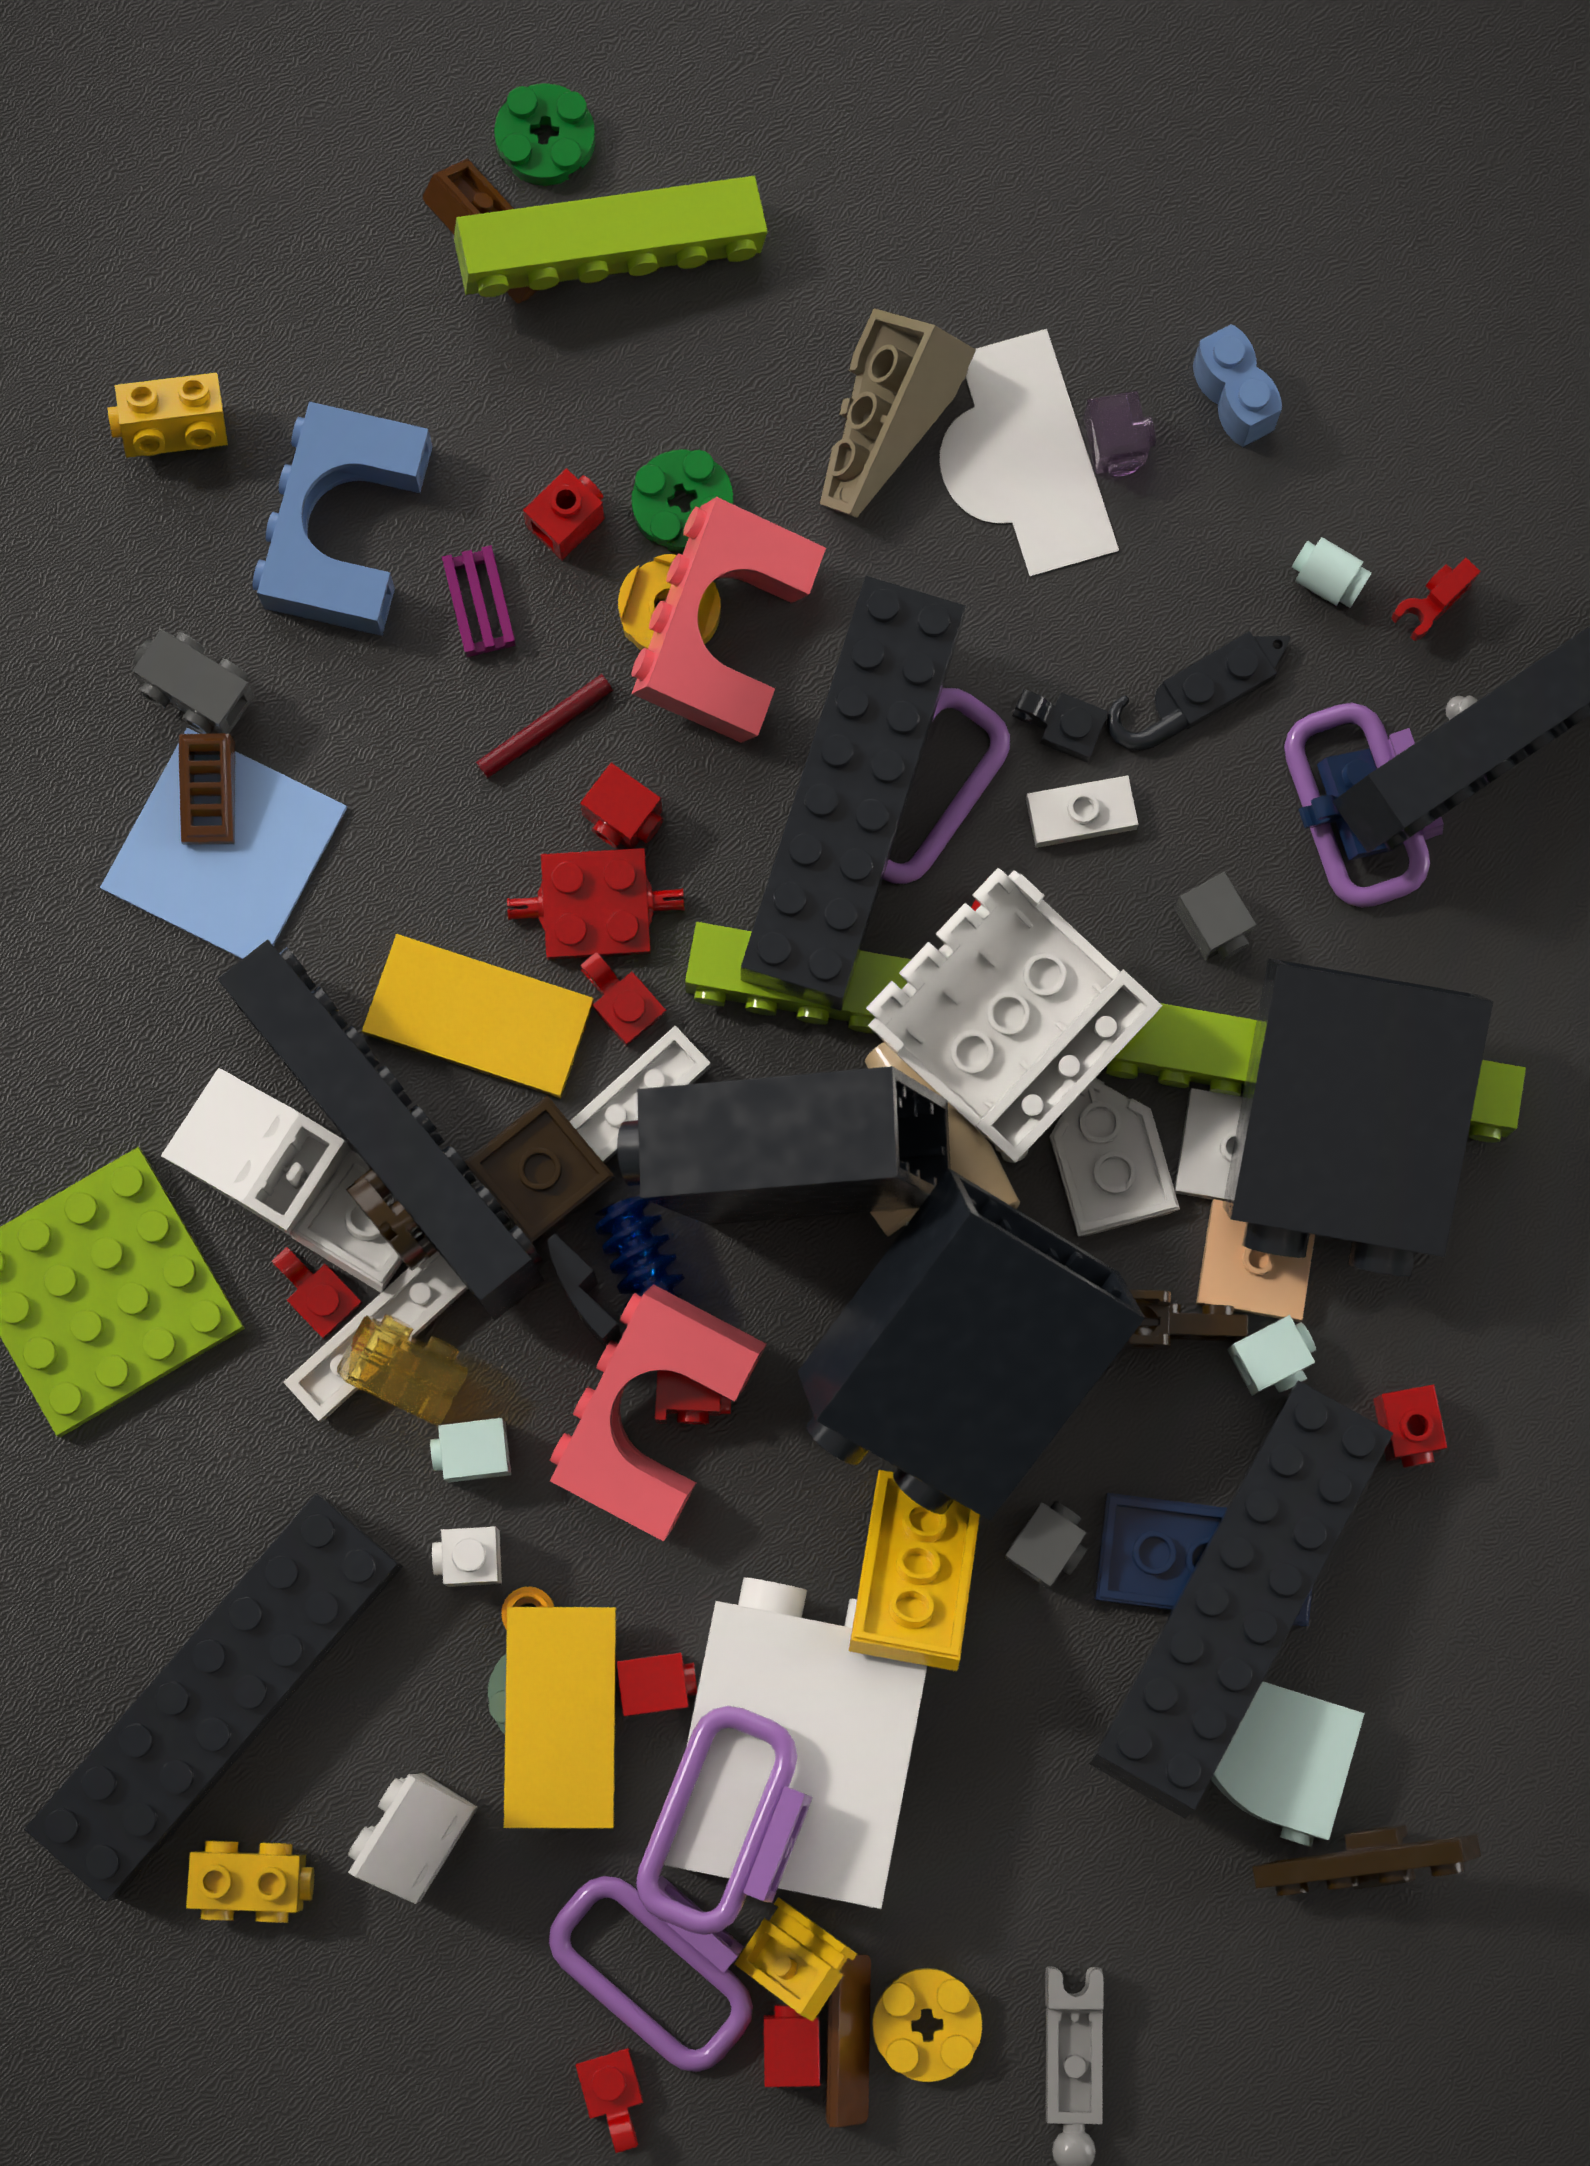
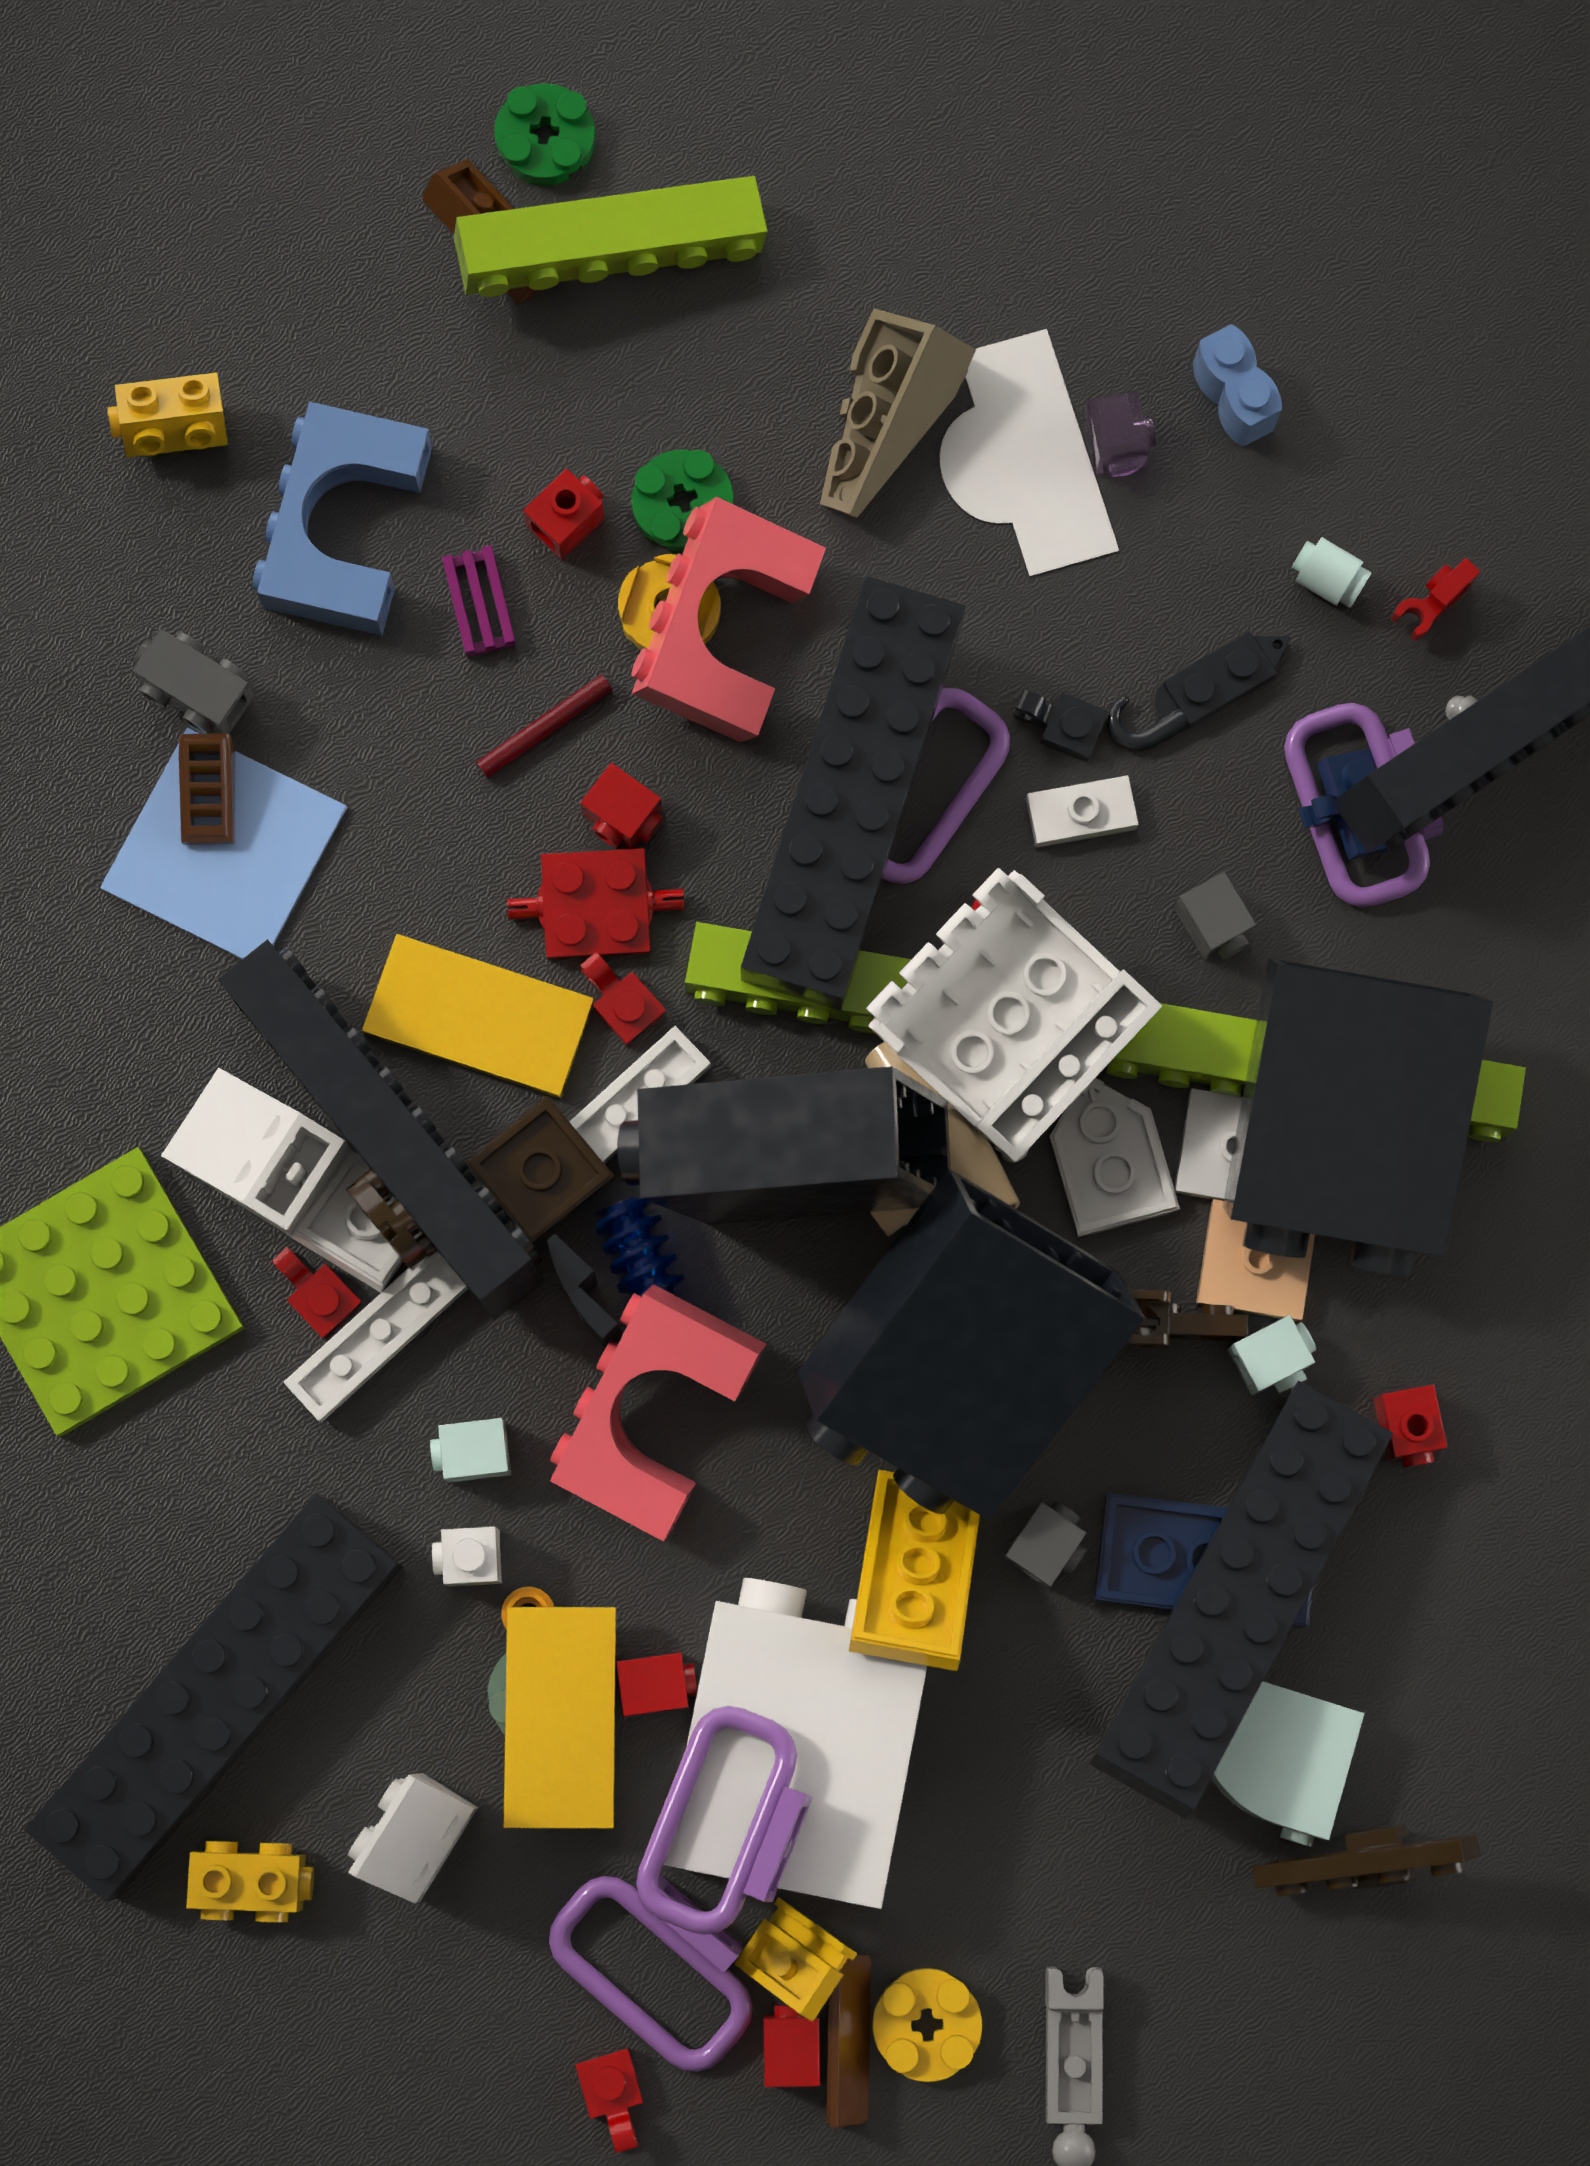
clear yellow brick [336,1314,468,1426] -> none
red brick [655,1370,732,1425] -> none

